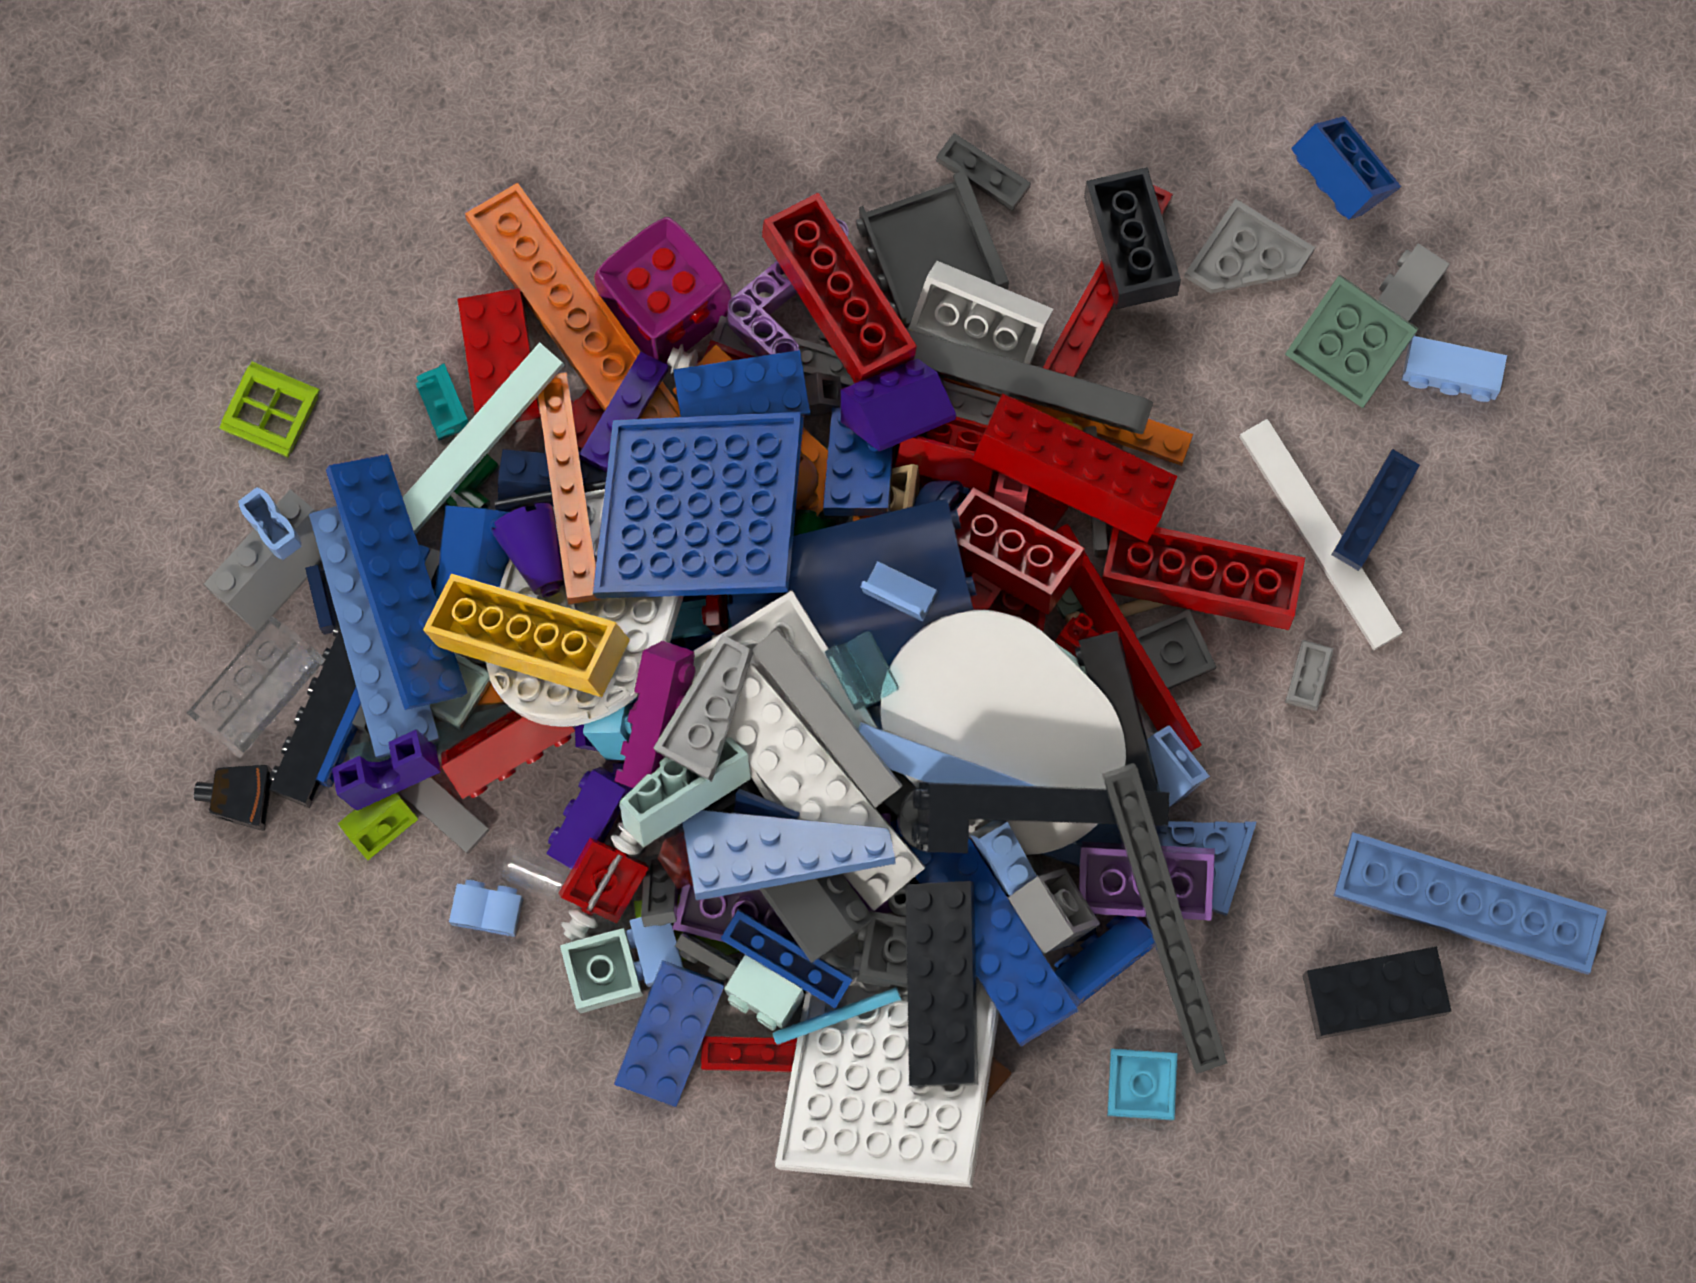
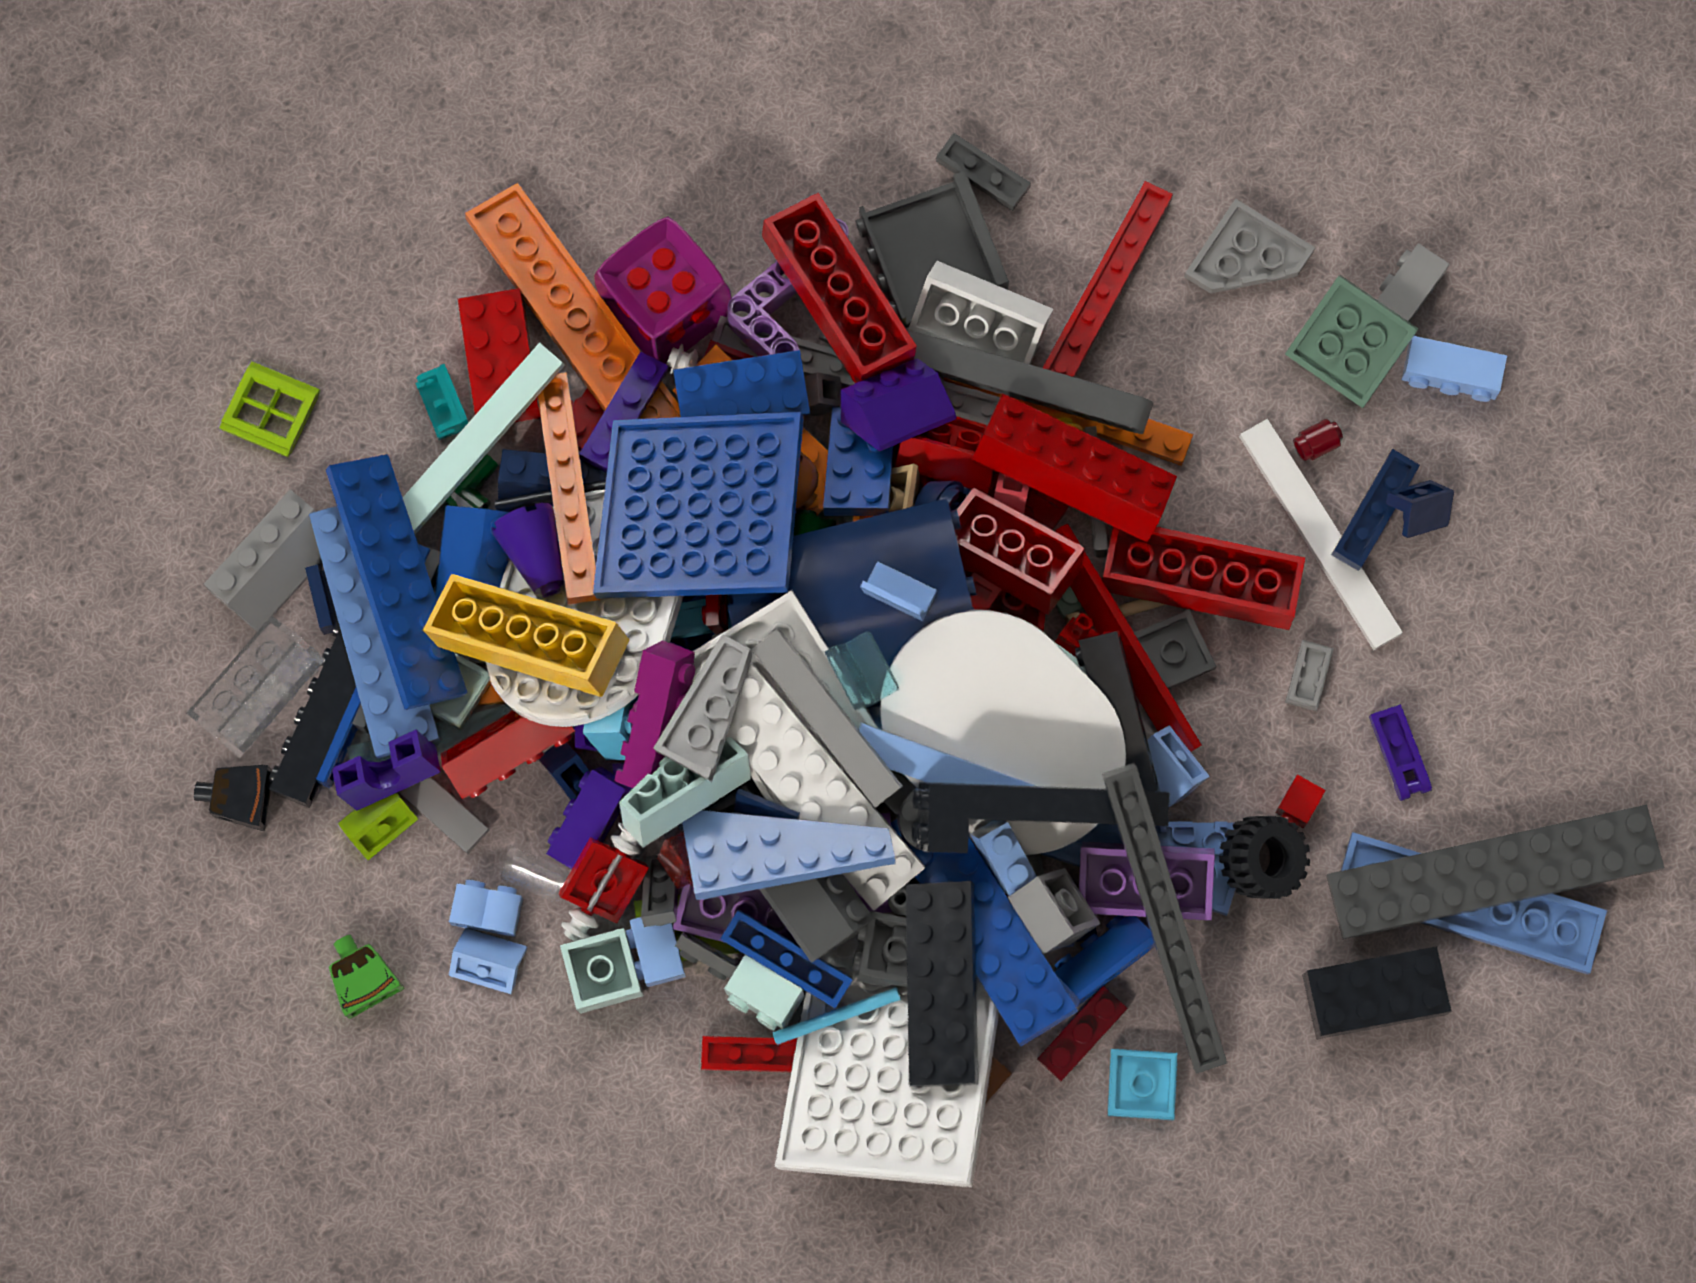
light blue brick [239,487,302,560] -> none
blue plate [614,960,724,1107] -> none
black brick [1084,167,1181,310] -> none
blue slope [1291,116,1402,220] -> none
none -> bright green torso [329,935,405,1019]
none -> light blue panel [449,928,527,994]
none -> dark blue slope [538,742,590,801]
none -> dark red plate [1037,986,1128,1082]
none -> black tyre [1219,816,1310,899]
none -> red brick [1275,774,1326,829]
none -> dark red brick [1293,419,1343,461]
none -> dark grey plate [1326,805,1665,940]
none -> dark purple plate [1369,704,1432,801]
none -> dark blue panel [1386,480,1454,538]

